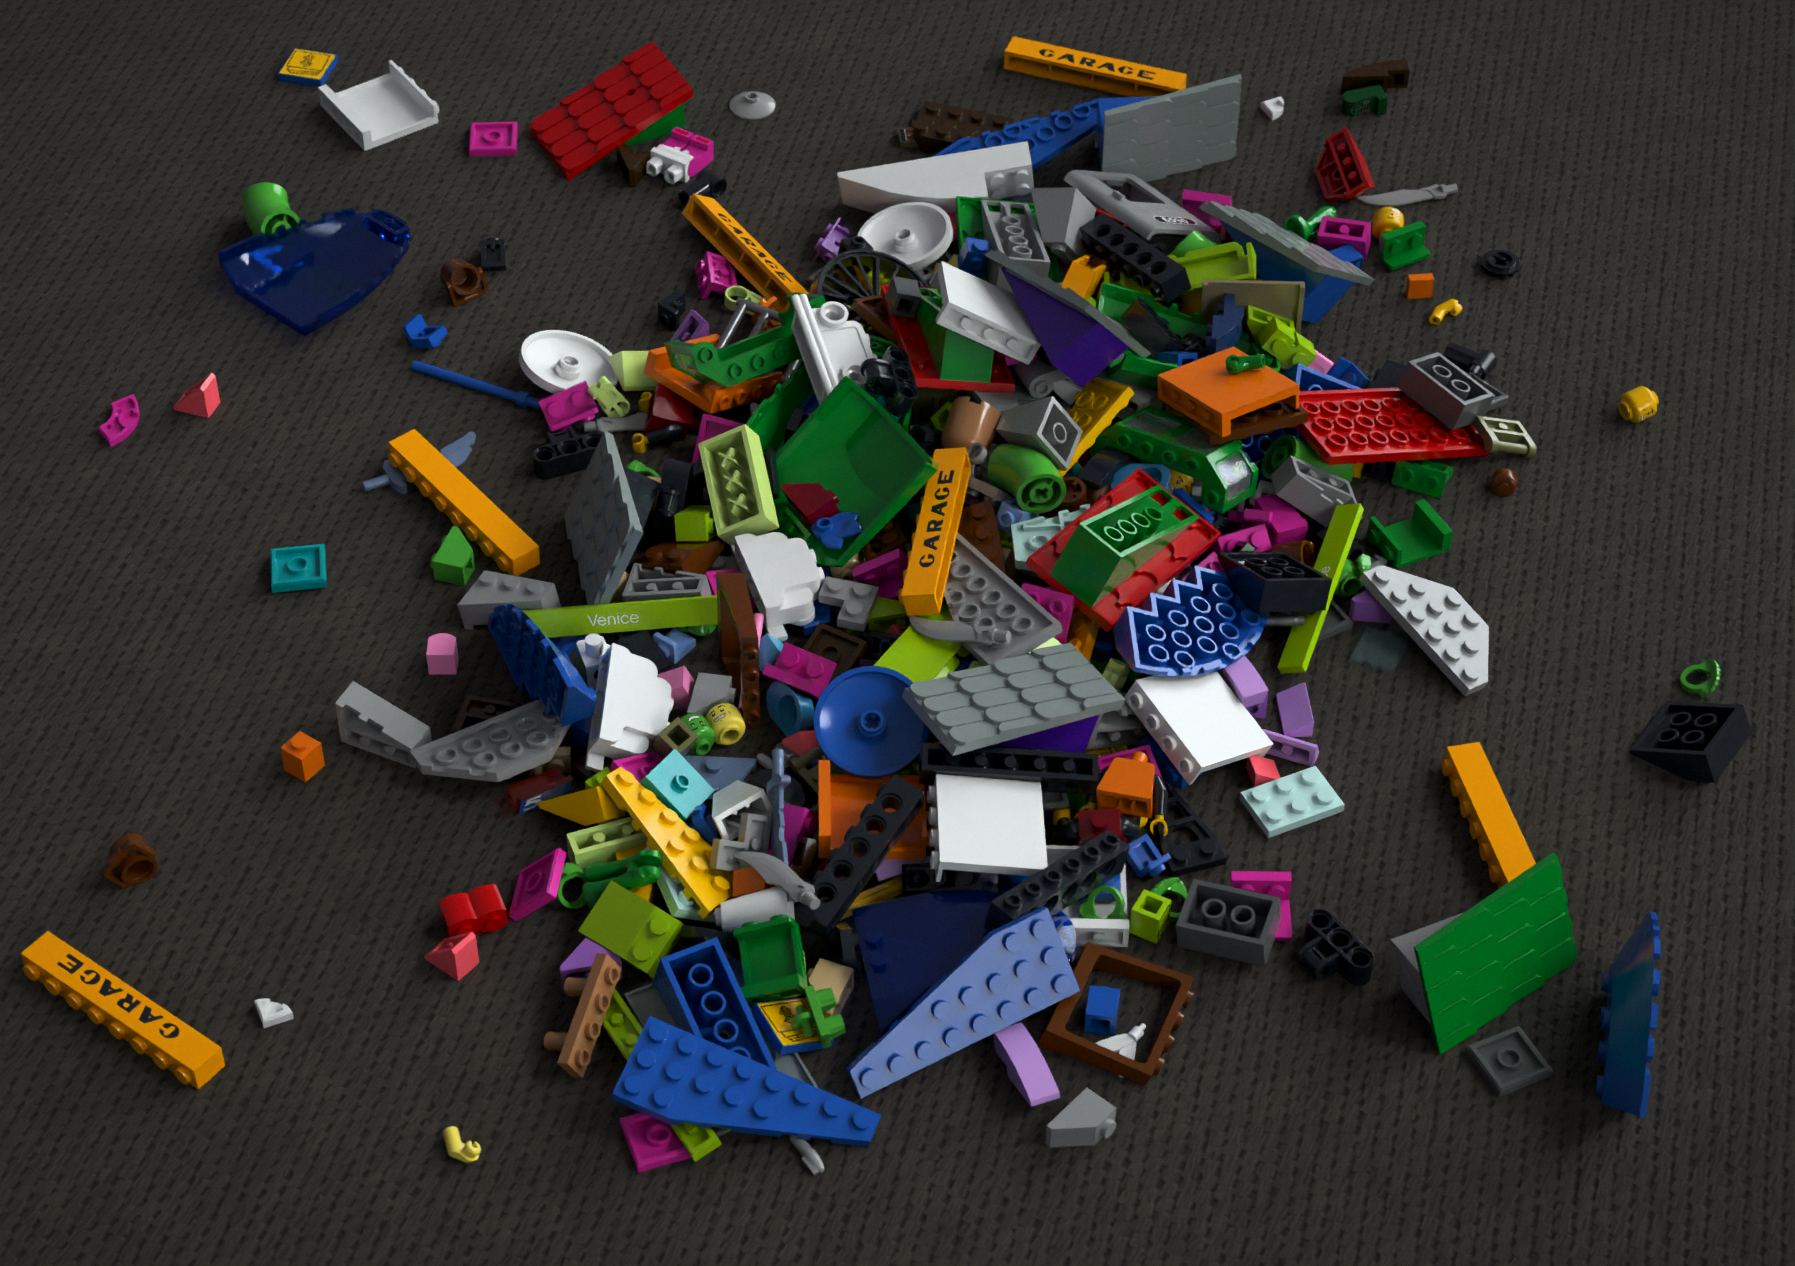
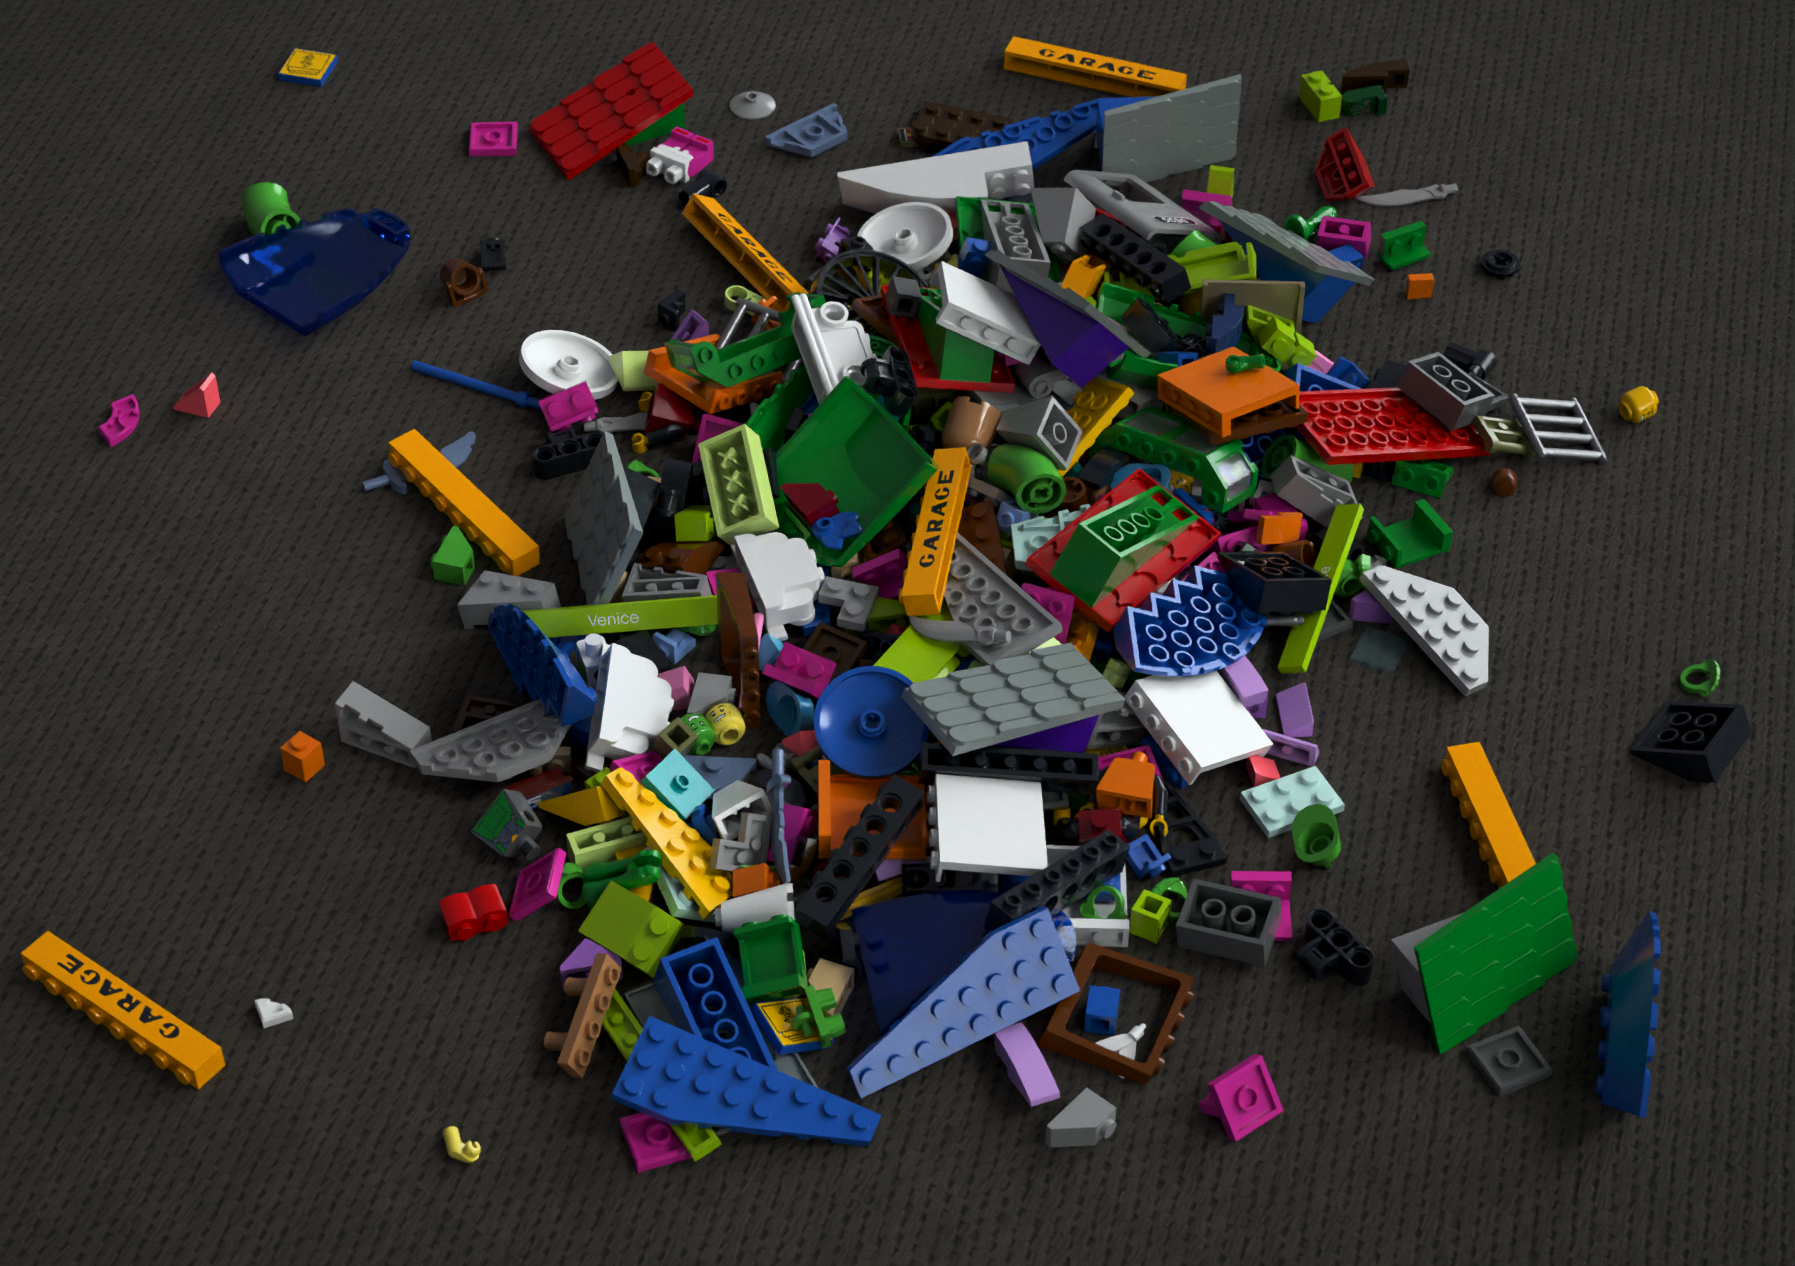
reddish brown piece [102,833,158,889] -> none
teal plate [270,544,327,593] -> none
white panel [318,60,439,151] -> none
blue bracket [402,314,448,349] -> none
coral slope [424,932,479,981] -> none
bright pink piece [426,633,459,675] -> none
yellowish green piece [587,376,630,417] -> none
dark pink bracket [695,251,737,300] -> none
light grey sword [732,852,820,910] -> none
light grey piece [789,1135,825,1175] -> none
white tile [1260,97,1284,120] -> none
yellow head [1372,207,1404,240] -> none
yellow arm [1429,299,1462,325] -> none
none -> torso [471,789,542,860]
none -> sand blue wing [765,103,847,157]
none -> dark pink bracket [1198,1054,1284,1141]
none -> lime slope [1207,165,1234,199]
none -> orange slope [1255,512,1303,545]
none -> bright green piece [1292,804,1341,869]
none -> lime piece [1299,71,1342,122]
none -> flat silver bar [1509,394,1608,465]

